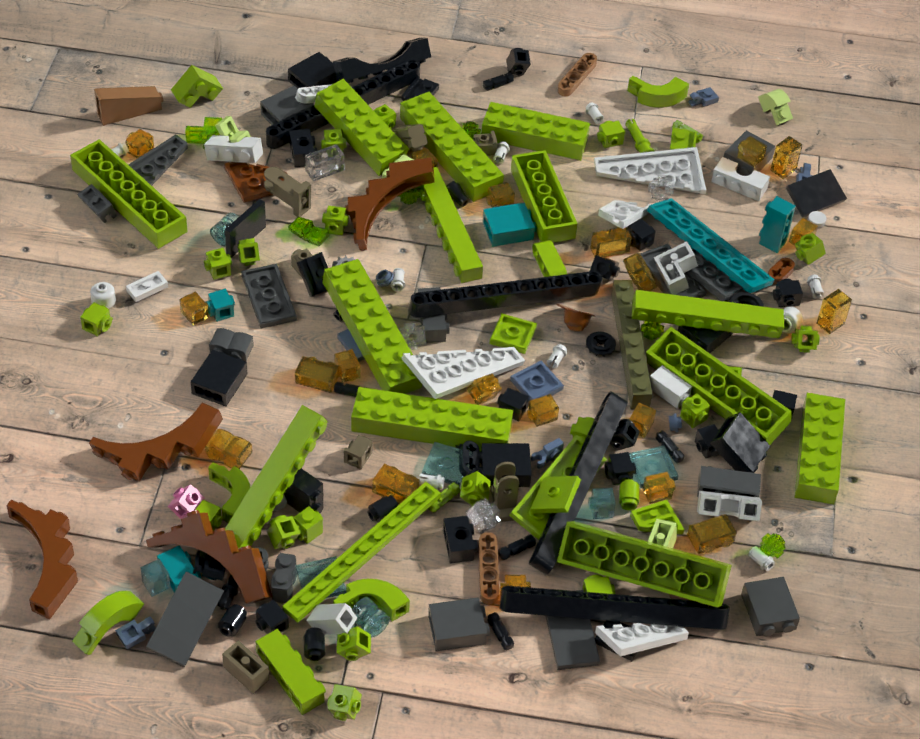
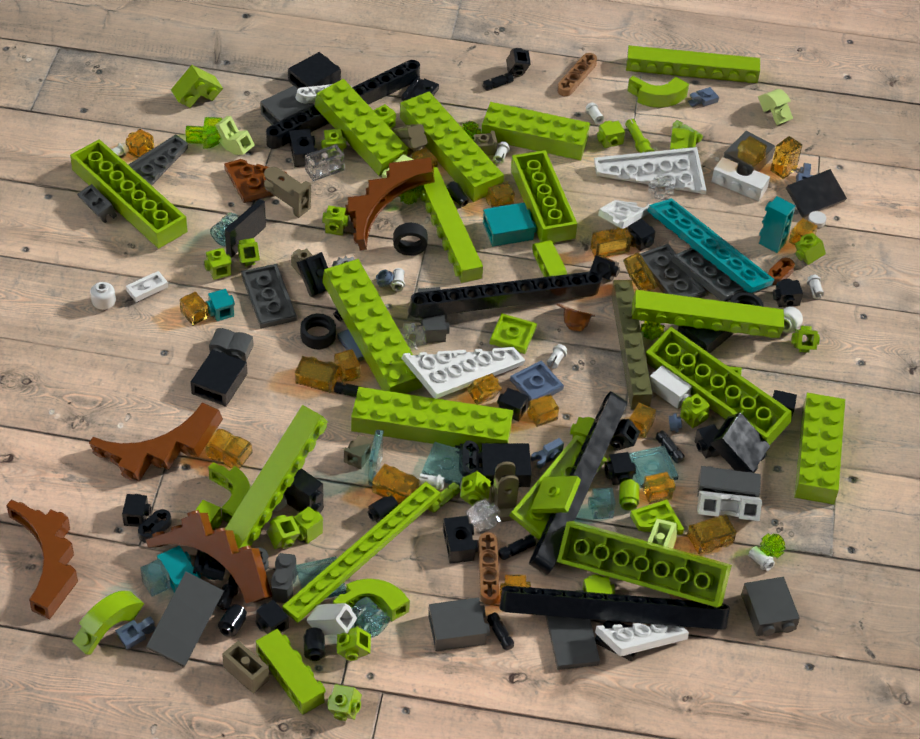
lime brick [80,302,113,336] -> none
medium nougat slope [94,86,164,126] -> none
bright pink brick [168,484,205,519] -> none
white arch [204,135,263,163] -> none
clear neon green slope [288,216,330,246] -> none
black arch [333,37,431,83] -> none
black gear [586,331,616,357] -> none
white brick [654,242,698,295] -> none
clear yellow brick [816,289,852,334] -> none
none -> black brick [122,494,151,527]
none -> black beam [138,509,172,543]
none -> black tyre [300,313,336,349]
none -> clear light blue tile [368,430,383,486]
none -> black tyre [393,222,428,256]
none -> lime brick [626,45,760,83]

